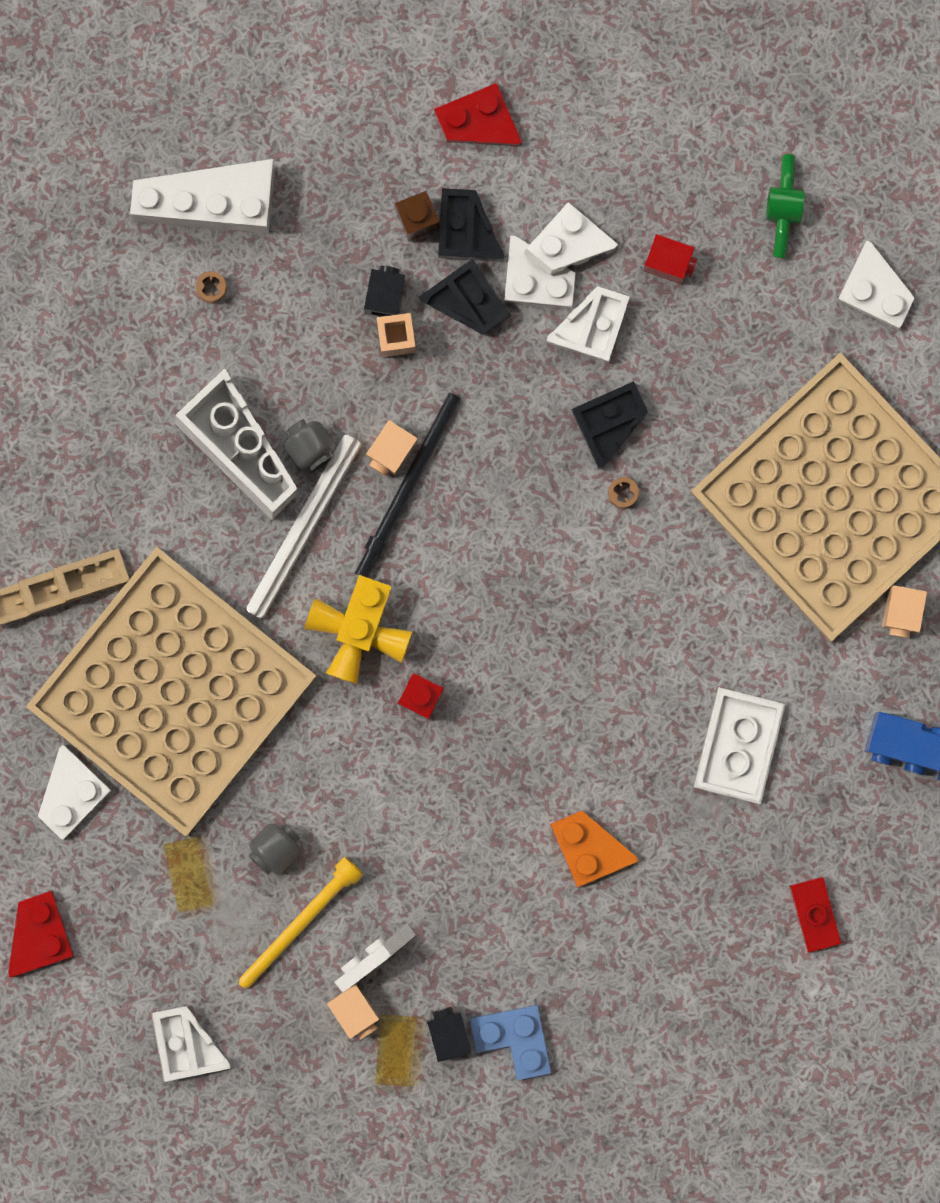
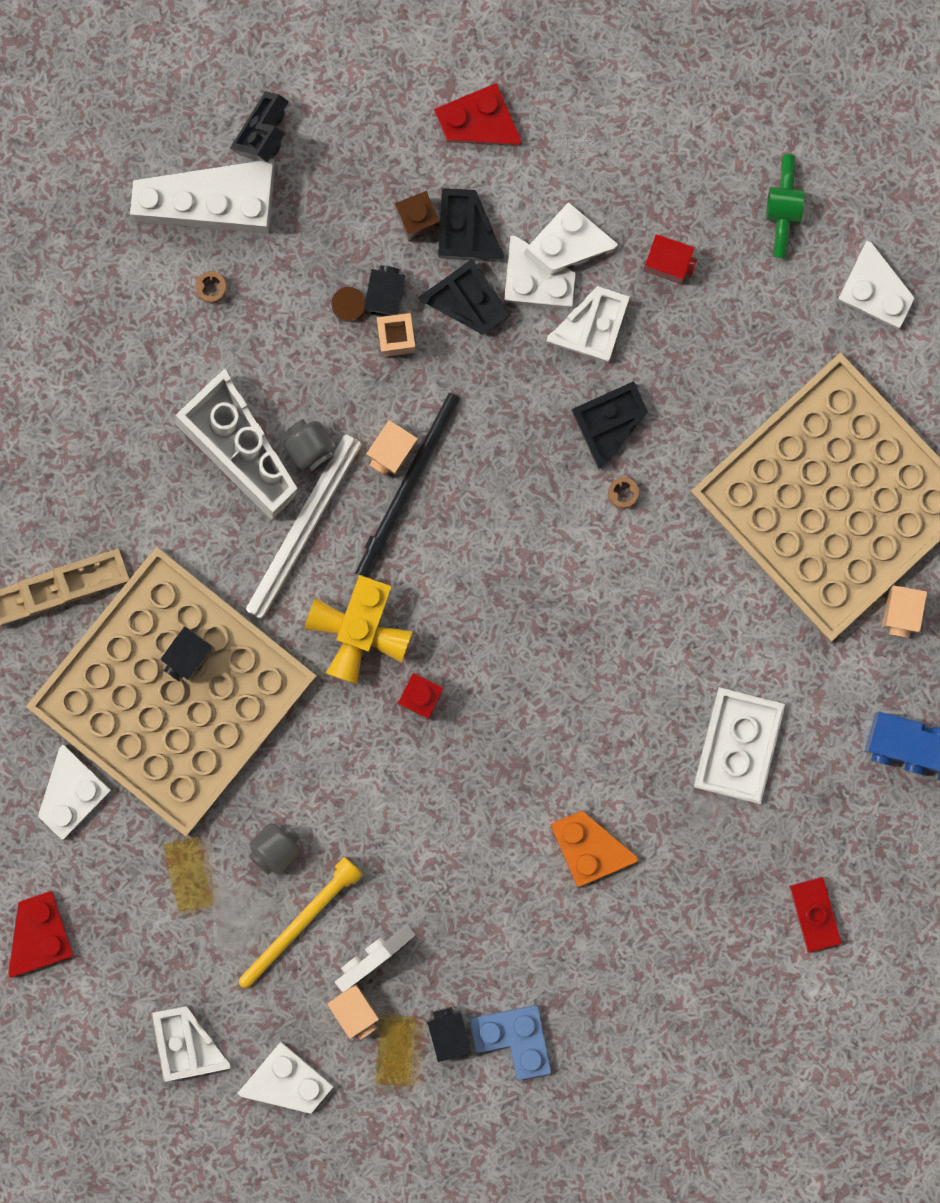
none -> black brick [160,626,215,682]
none -> black plate [230,91,289,163]
none -> white wing [237,1042,334,1114]
none -> reddish brown tile [331,287,365,322]

